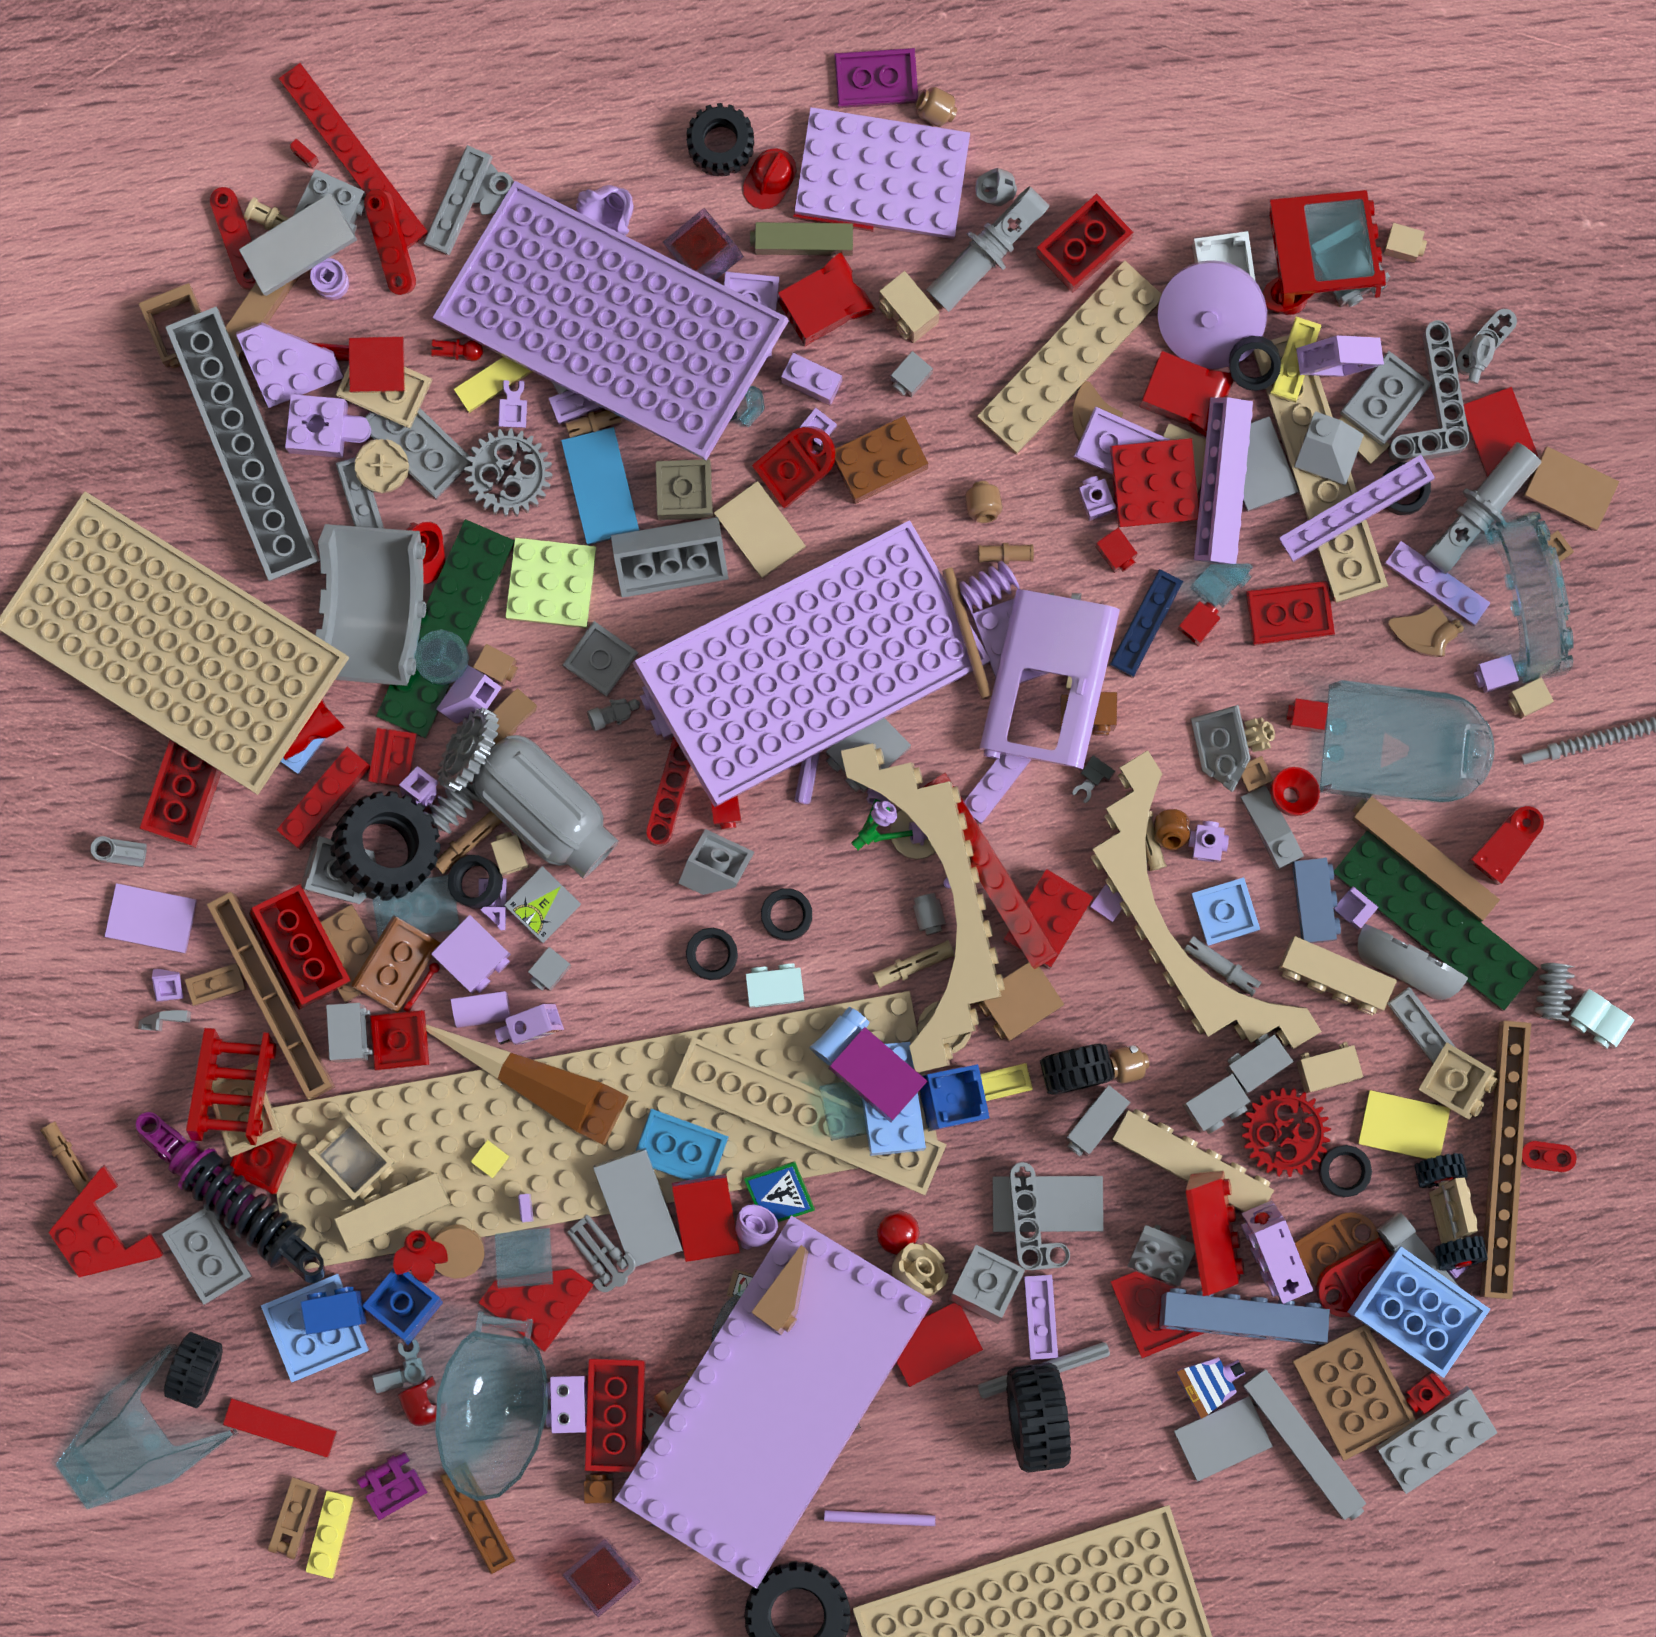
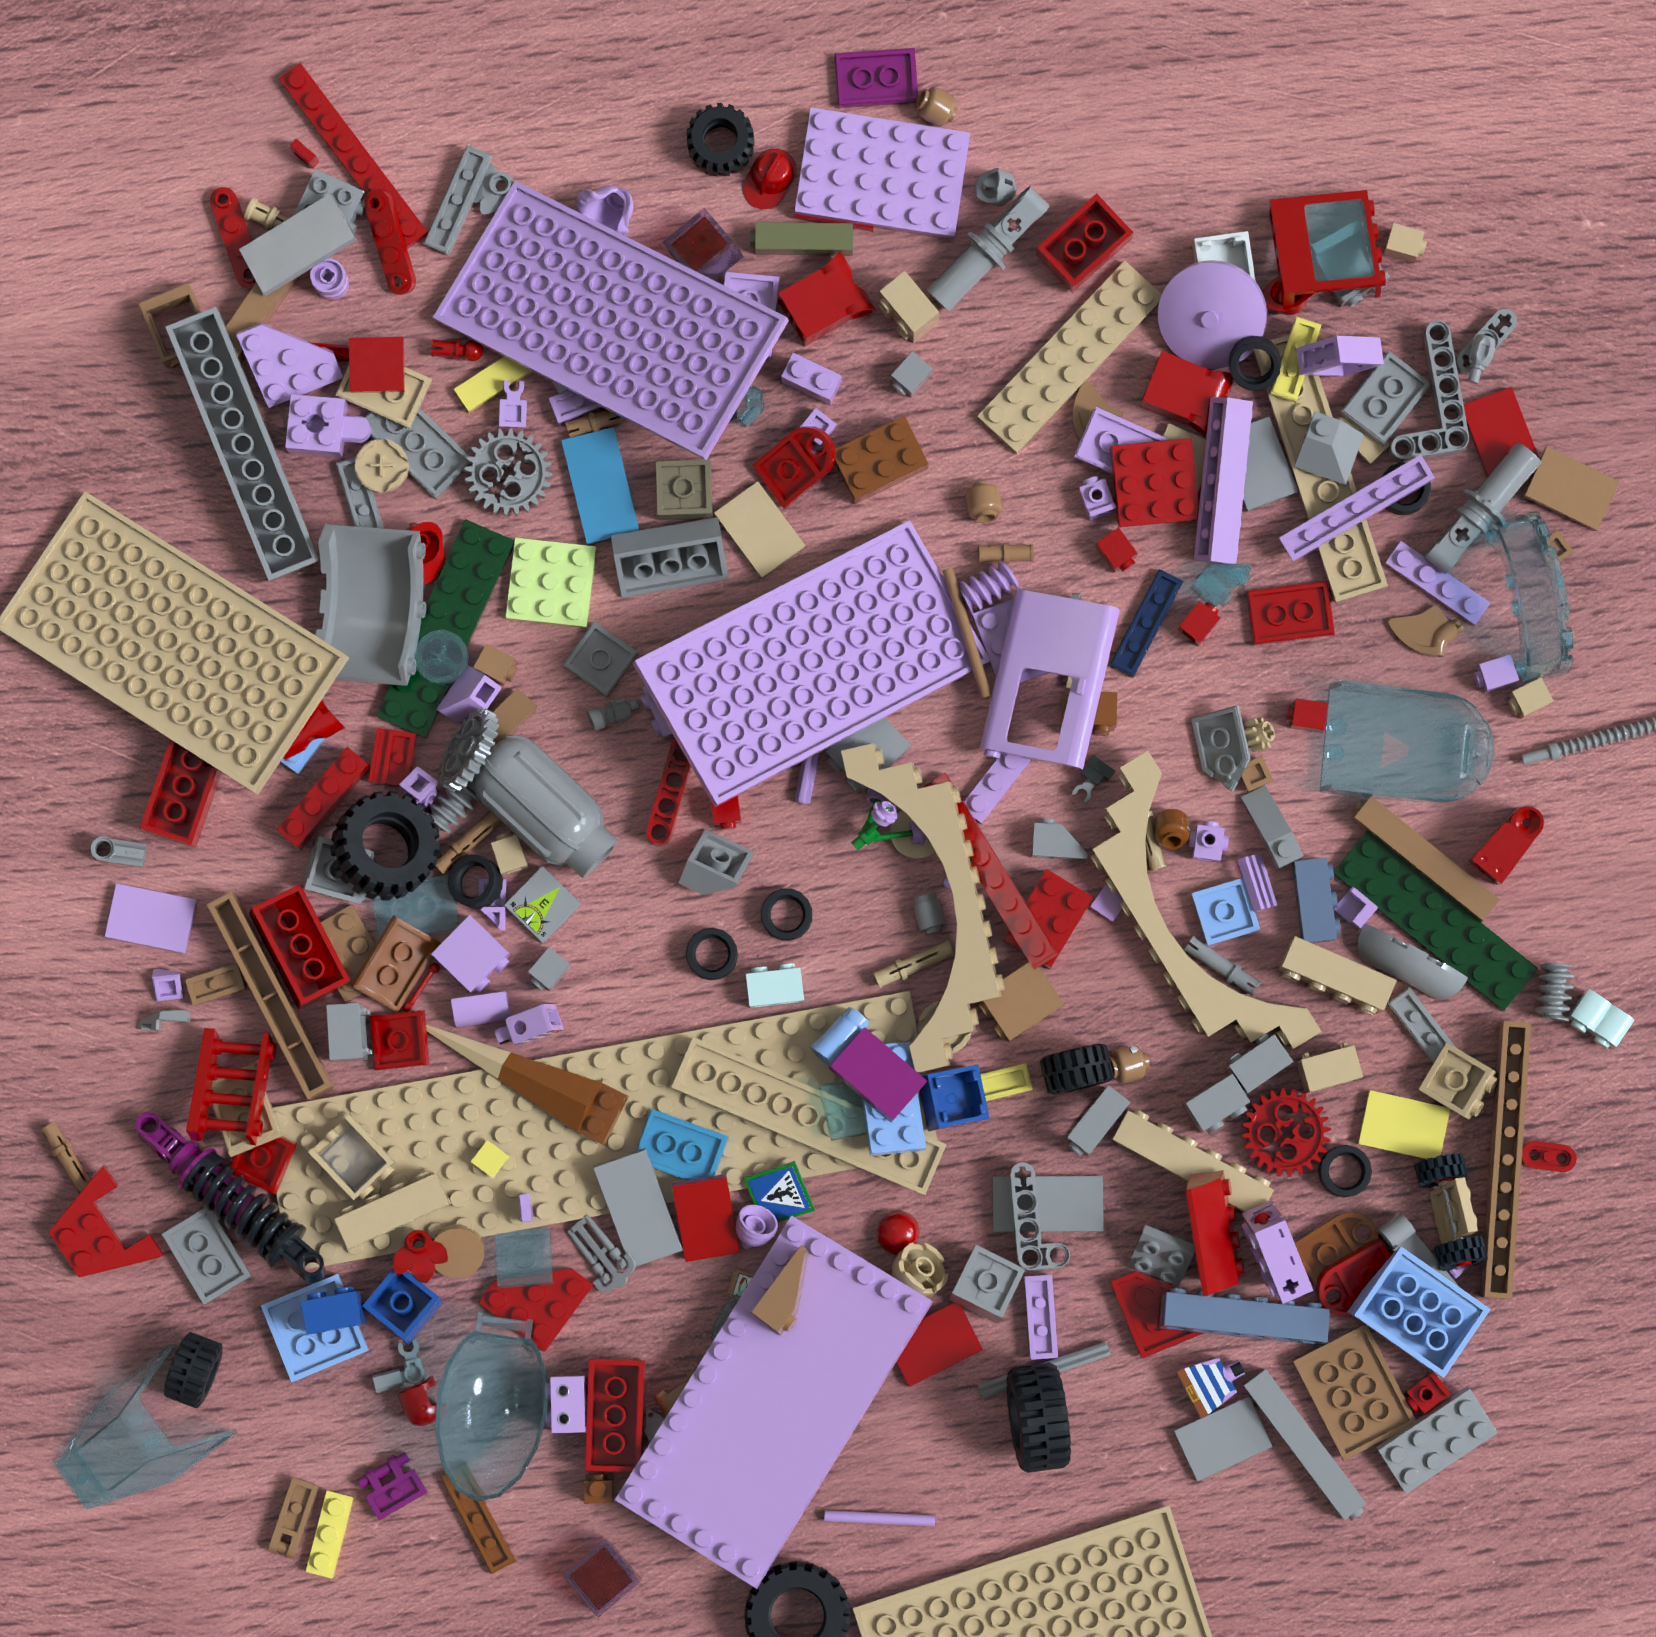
red tile [223,1398,337,1458] -> none
red piece [1270,767,1320,817] -> none
none -> light grey slope [1031,818,1087,861]
none -> lavender tile [1238,853,1277,912]

